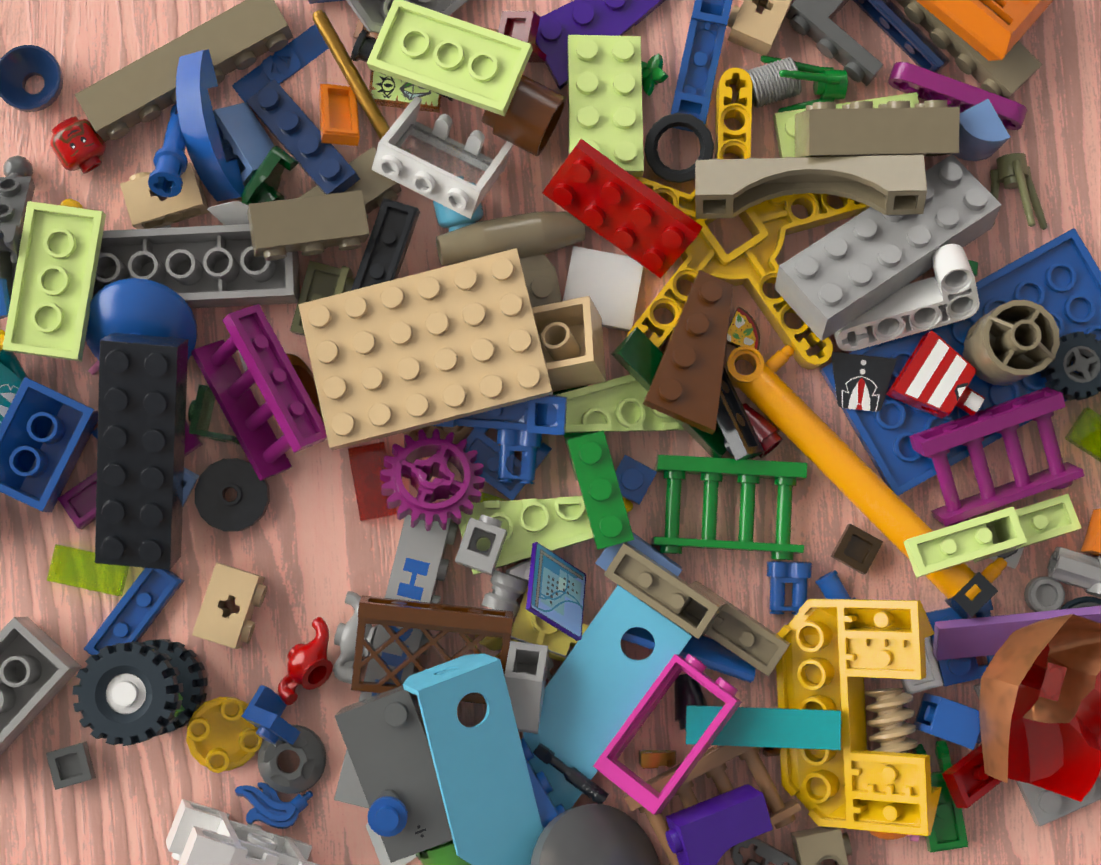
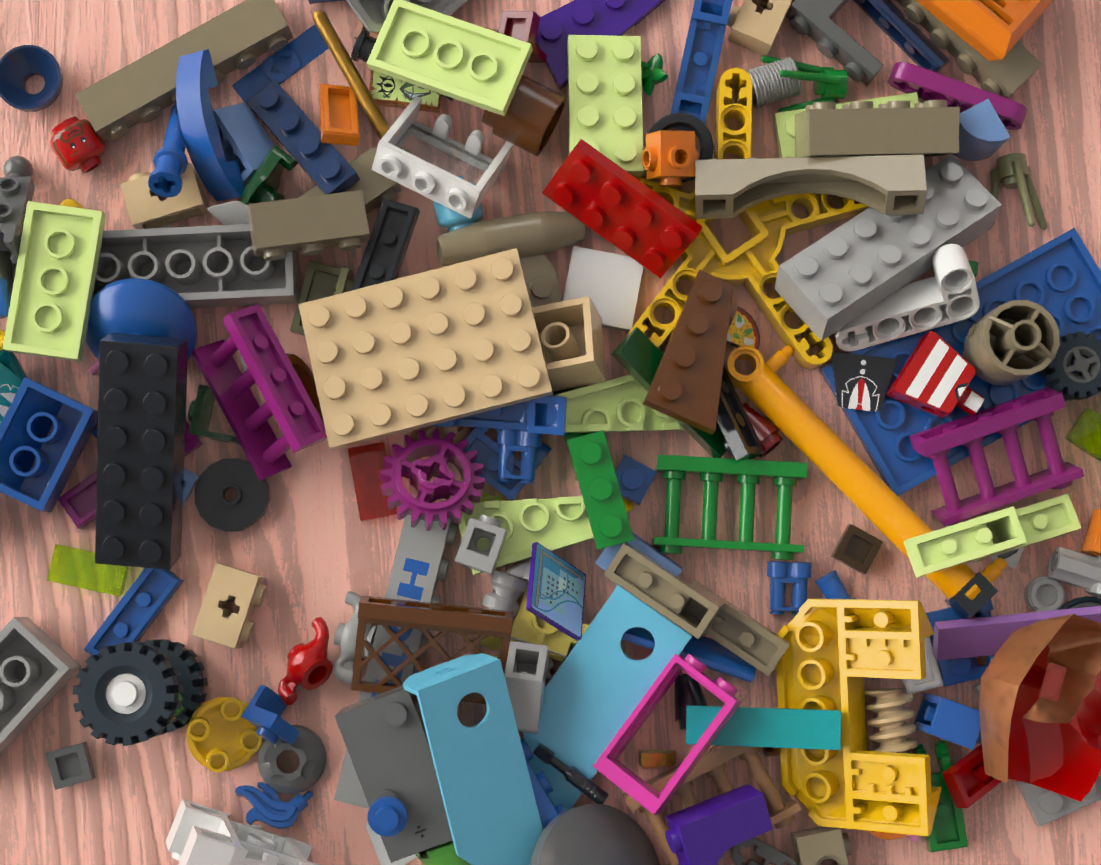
none -> orange brick [642,130,699,186]

